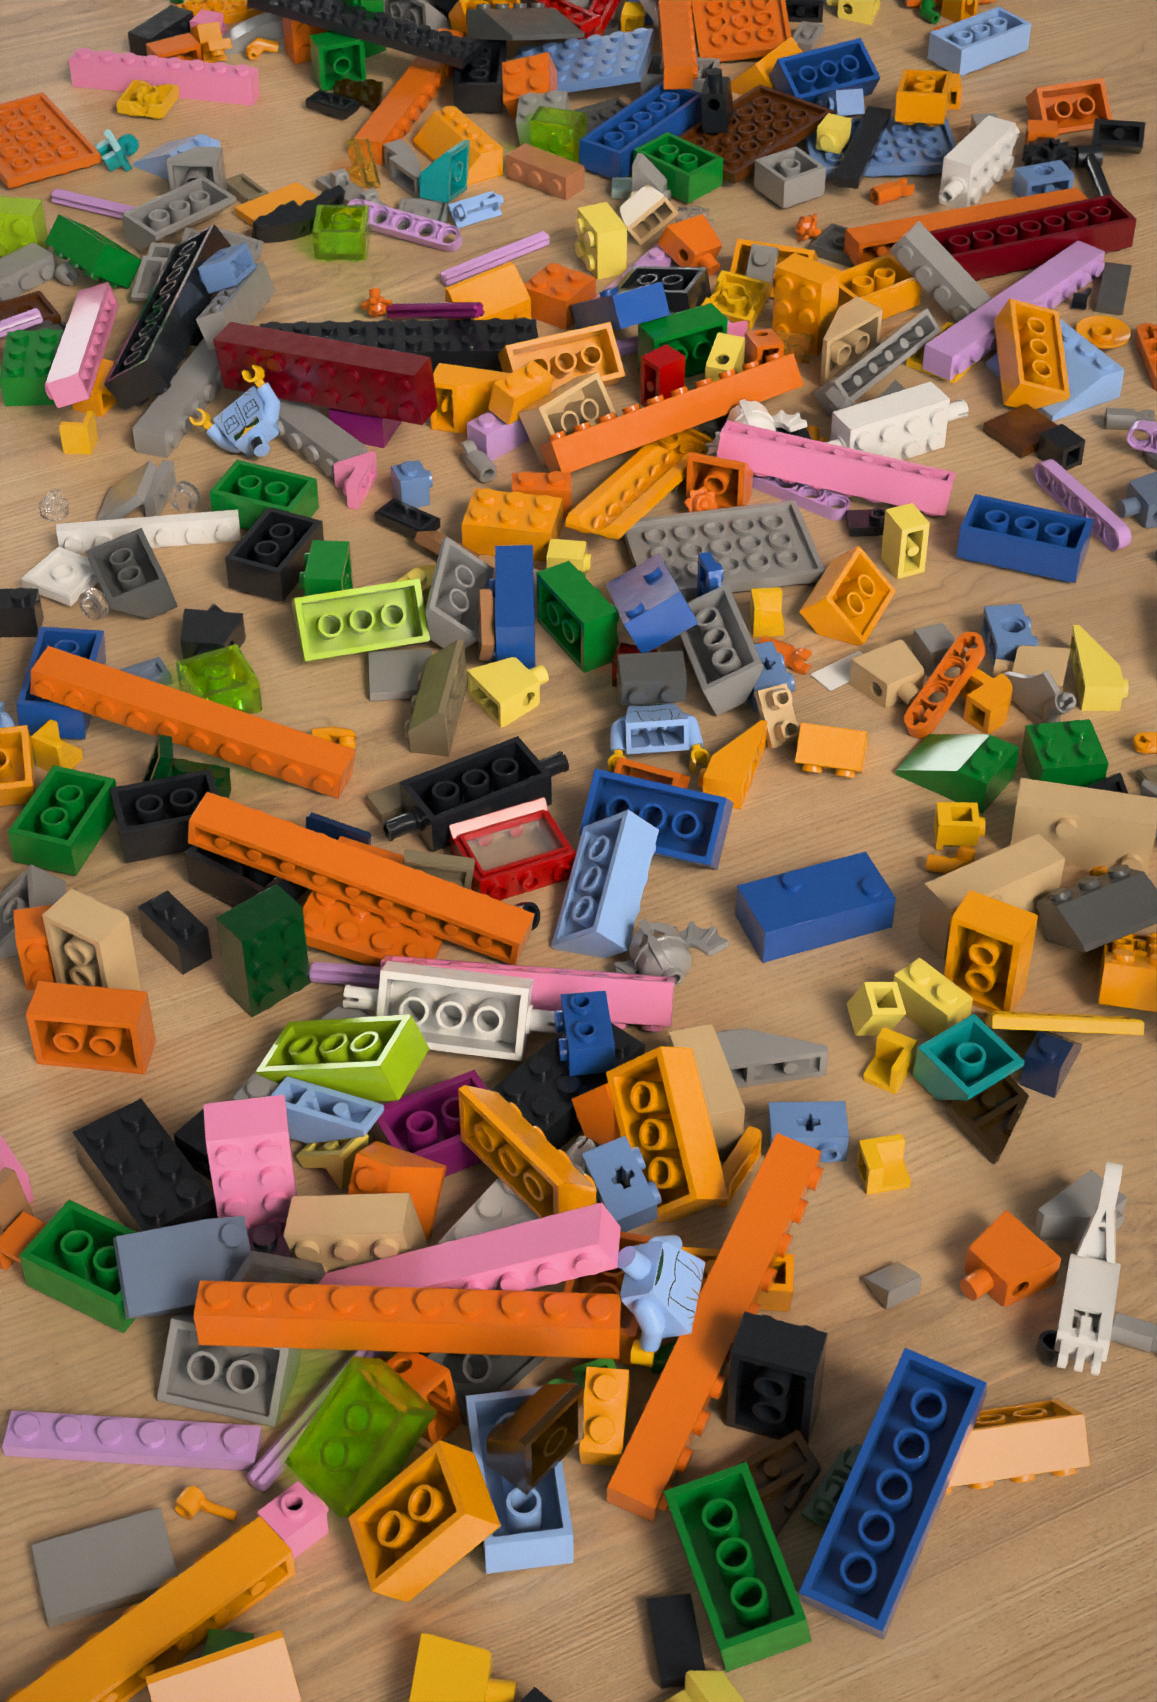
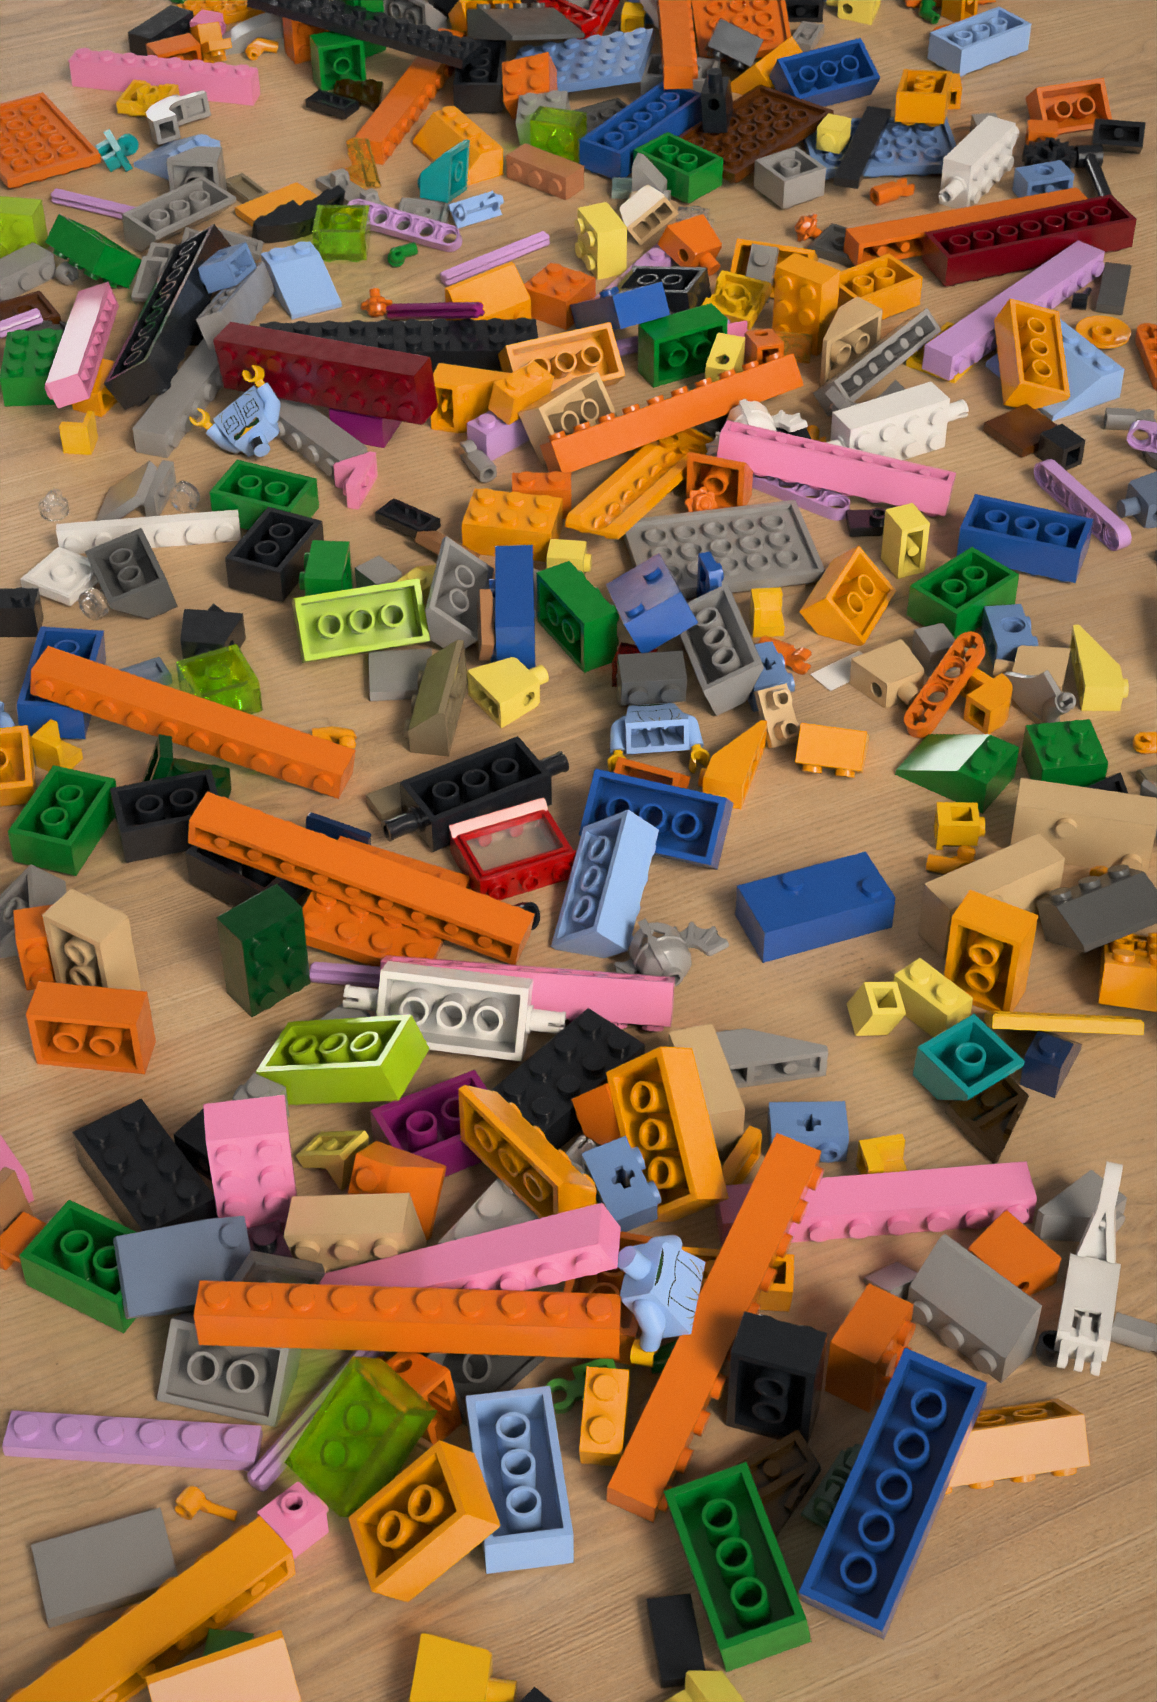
black brick [138,890,212,975] -> none
light blue slope [271,1076,385,1144] -> none
light grey slope [384,139,421,198] -> none
medium blue brick [391,460,433,508] -> none
dark tan tile [403,849,475,889] -> none
dark brown slope [486,1383,584,1495] -> none
blue brick [554,990,615,1076] -> none
red brick [640,344,685,407] -> none
medium blue brick [816,88,865,118] -> none
yellow panel [863,1027,917,1095] -> none
light grey brick [889,221,992,323] -> none
none -> light grey arch [146,90,211,145]
none -> light blue slope [261,241,342,320]
none -> light grey brick [355,556,402,588]
none -> green arm [387,242,418,267]
none -> brick [704,18,763,72]
none -> bright pink brick [715,1161,1037,1248]
none -> orange brick [825,1283,916,1413]
none -> green brick [907,547,1019,640]
none -> light grey slope [907,1234,1042,1383]

